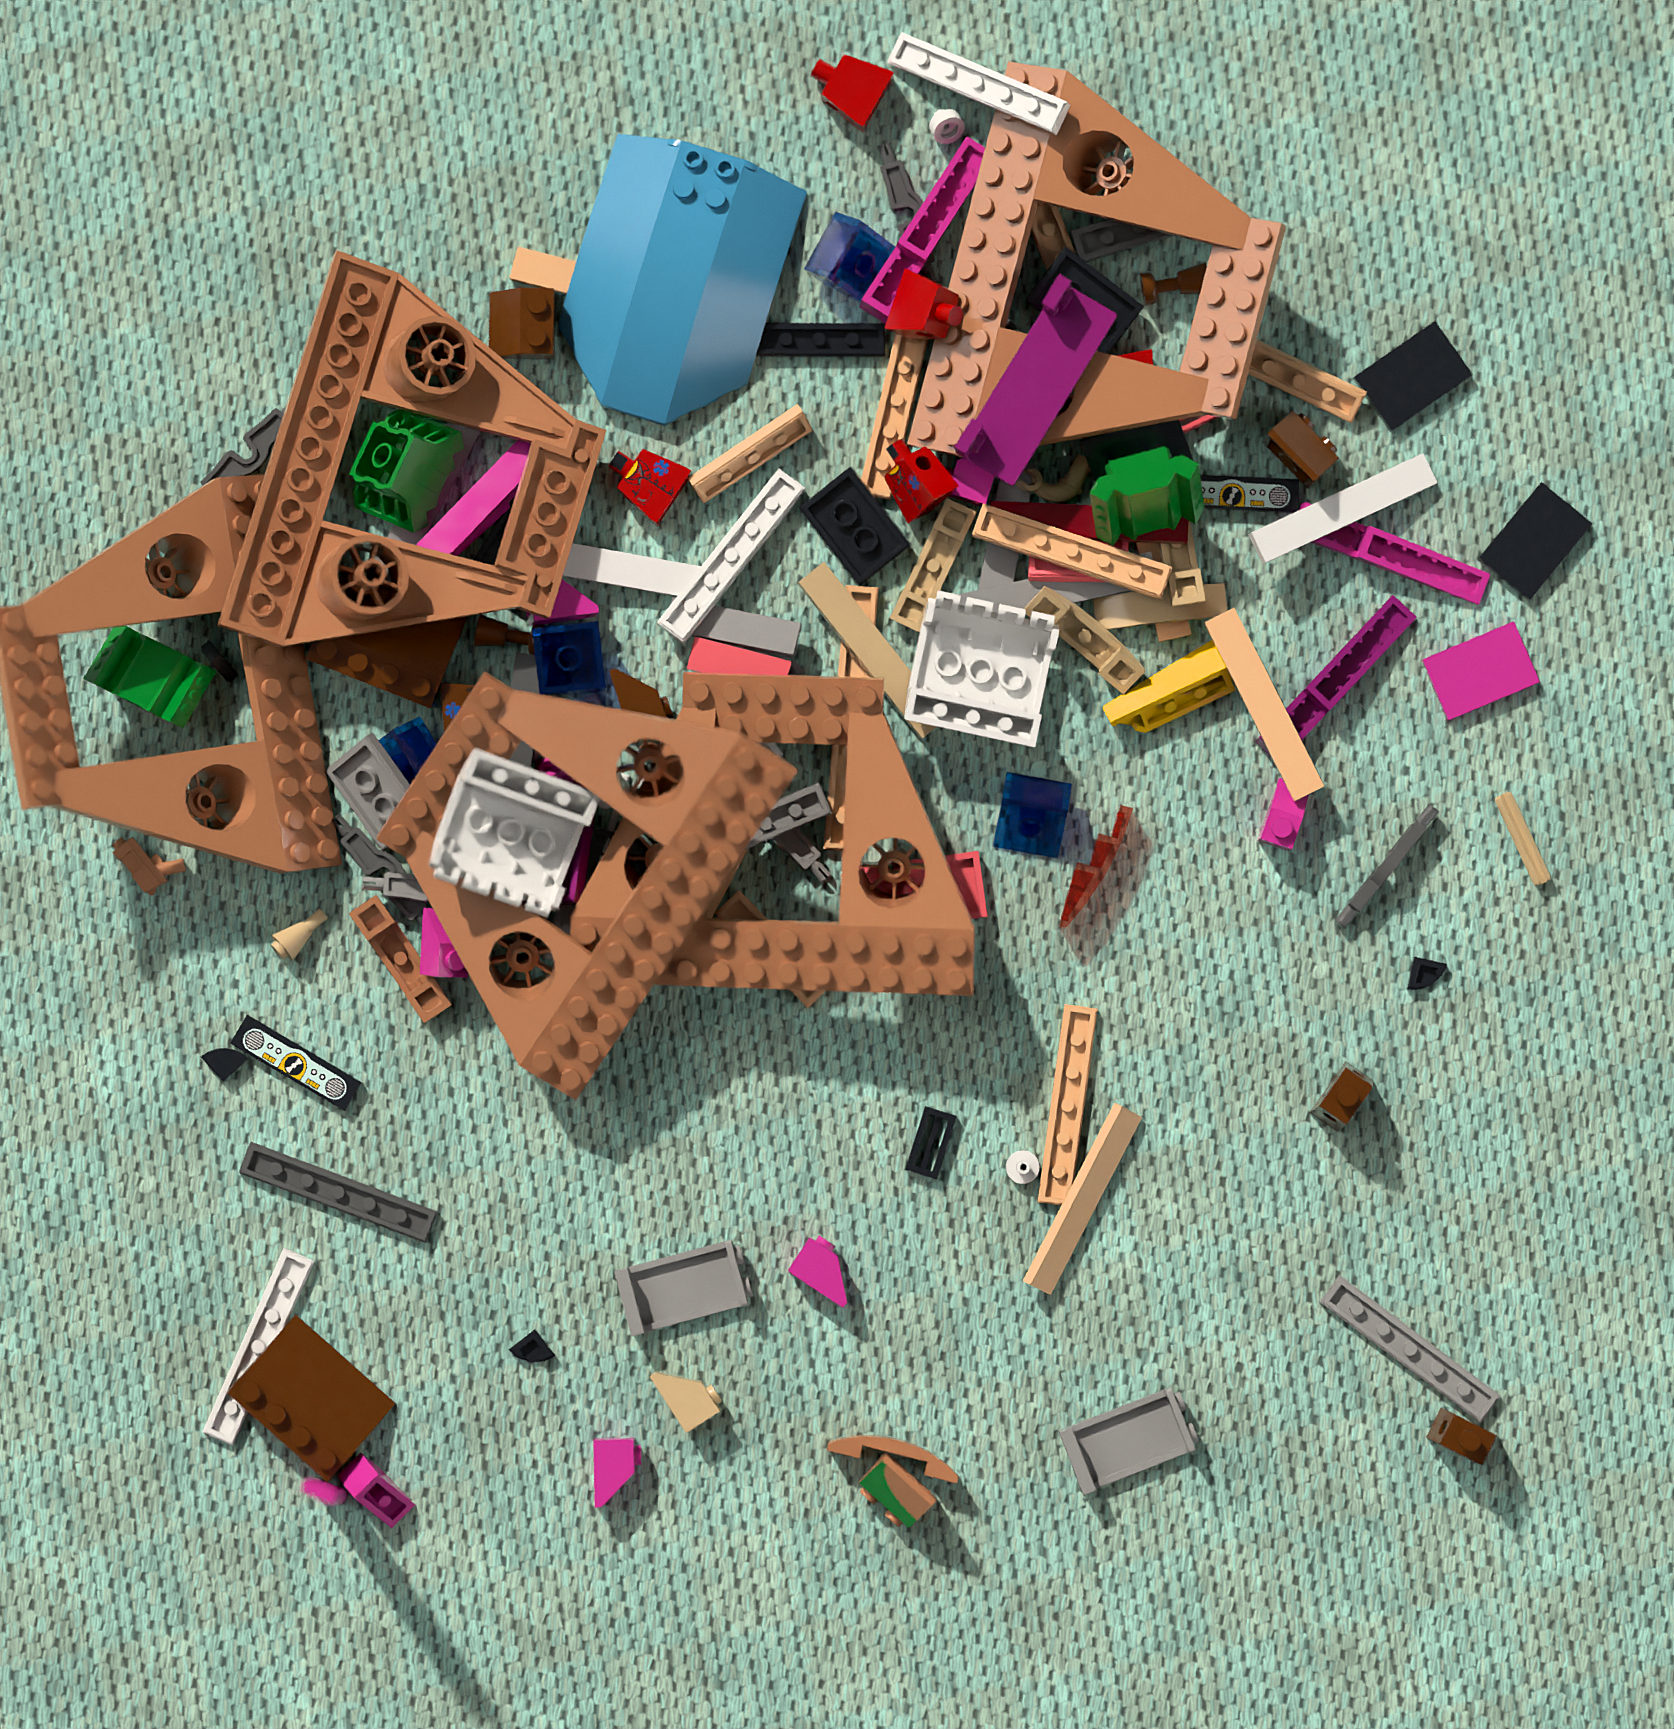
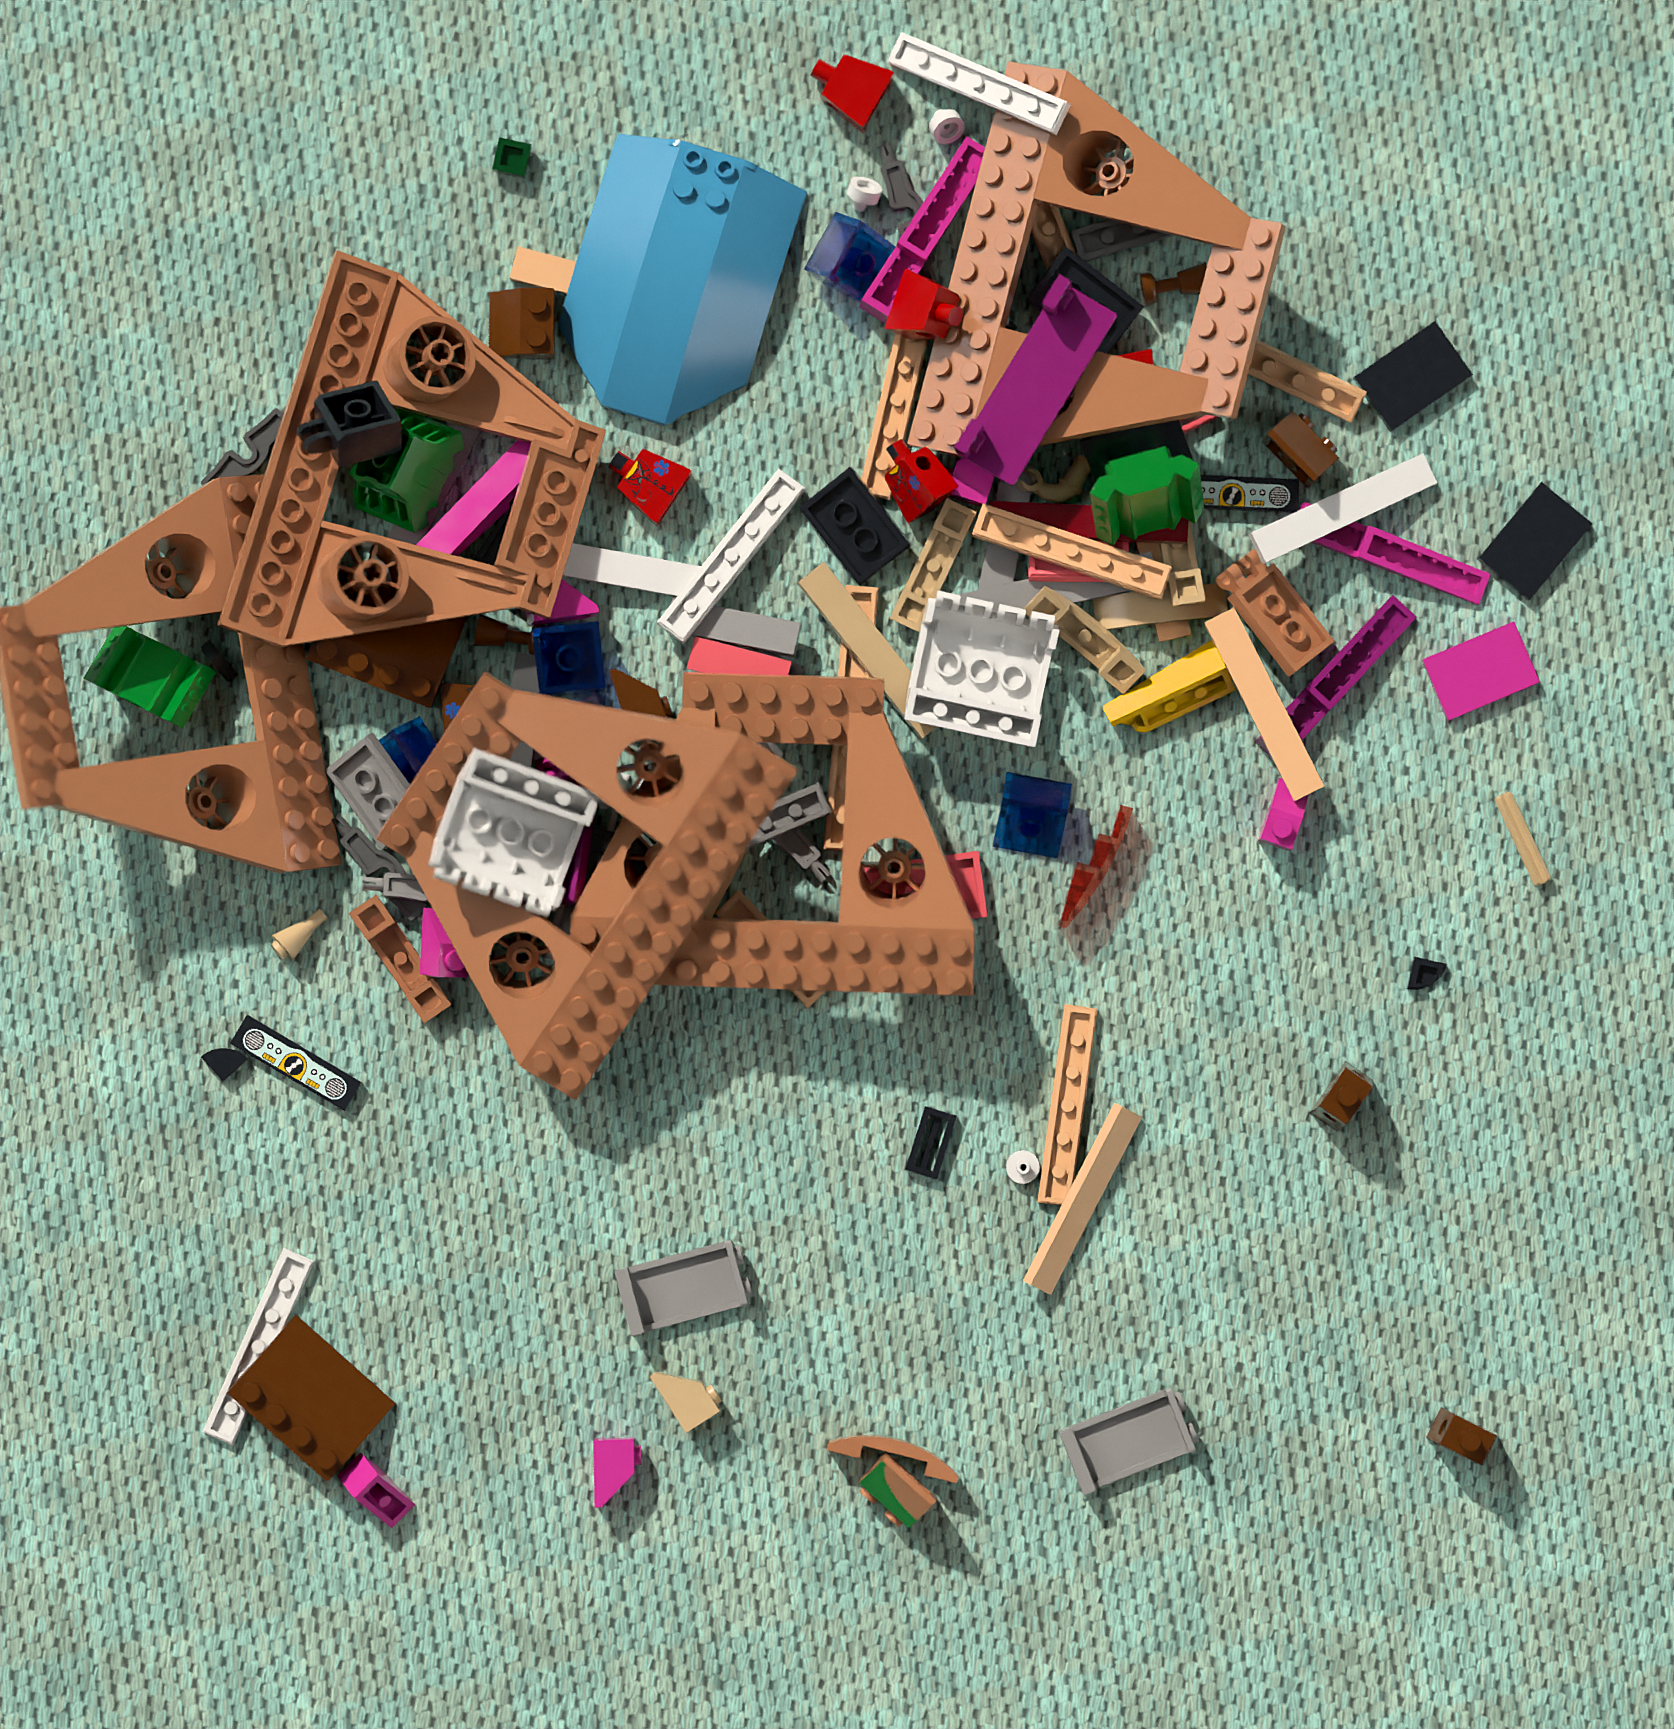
nougat piece [112,837,186,895] -> none
dark grey tile [239,1142,438,1243] -> none
dark pink tile [300,1478,348,1505] -> none
black tile [509,1329,555,1362] -> none
light nougat tile [688,404,813,504] -> none
black tile [756,323,885,357] -> none
dark pink slope [788,1235,847,1308] -> none
light grey tile [1319,1275,1500,1422] -> none
dark grey piece [1335,804,1439,929] -> none
none -> black hinge [296,380,402,467]
none -> dark green plate [492,137,532,179]
none -> white tile [847,176,882,211]
none -> nougat tile [1215,549,1334,677]

